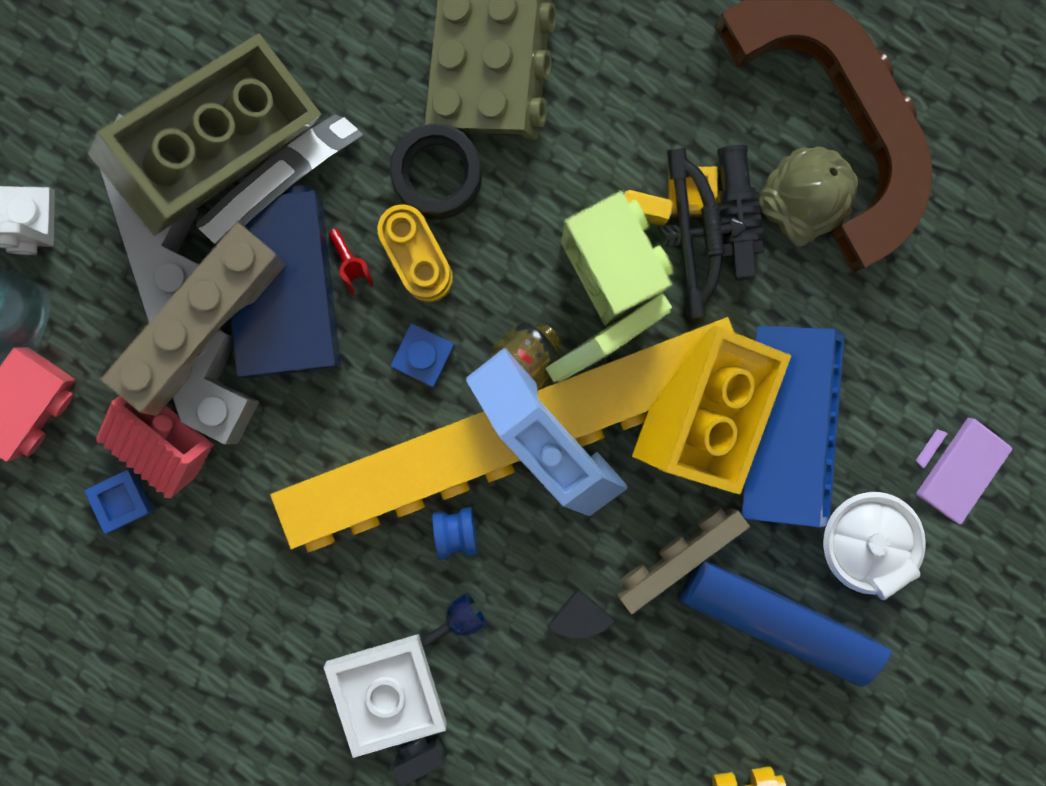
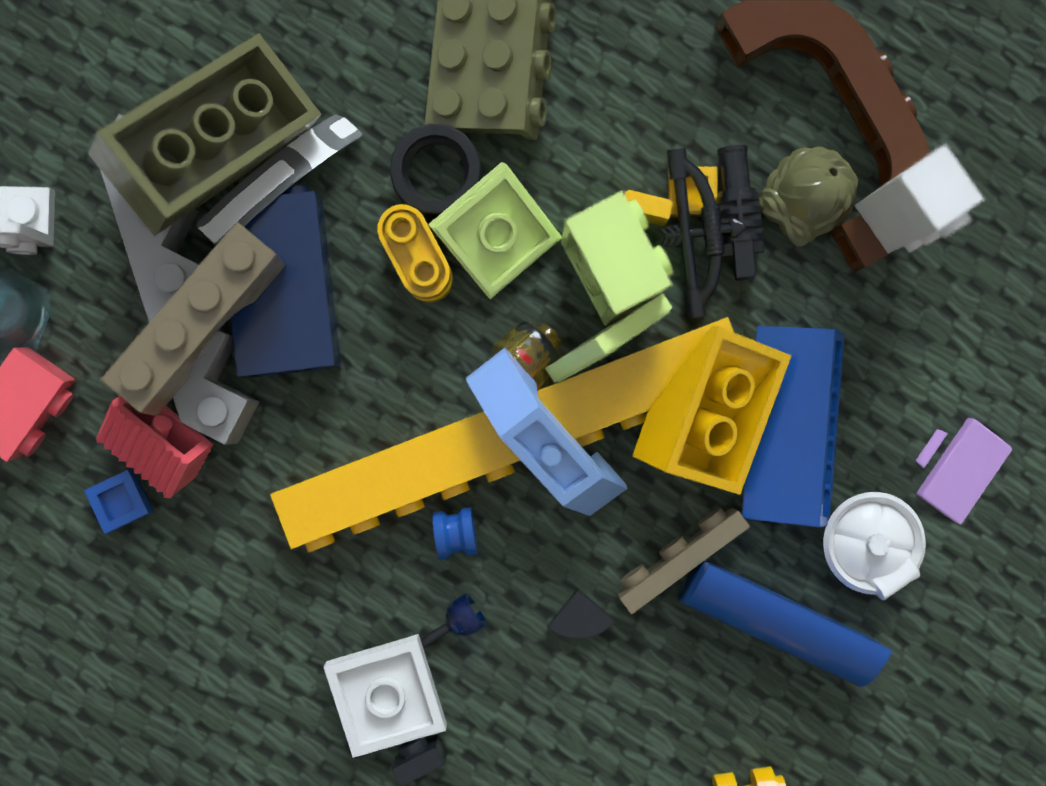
red hand [328,229,374,295] -> none
blue plate [391,323,455,387] -> none
none -> yellowish green tile [428,162,562,299]
none -> white brick [854,145,983,253]

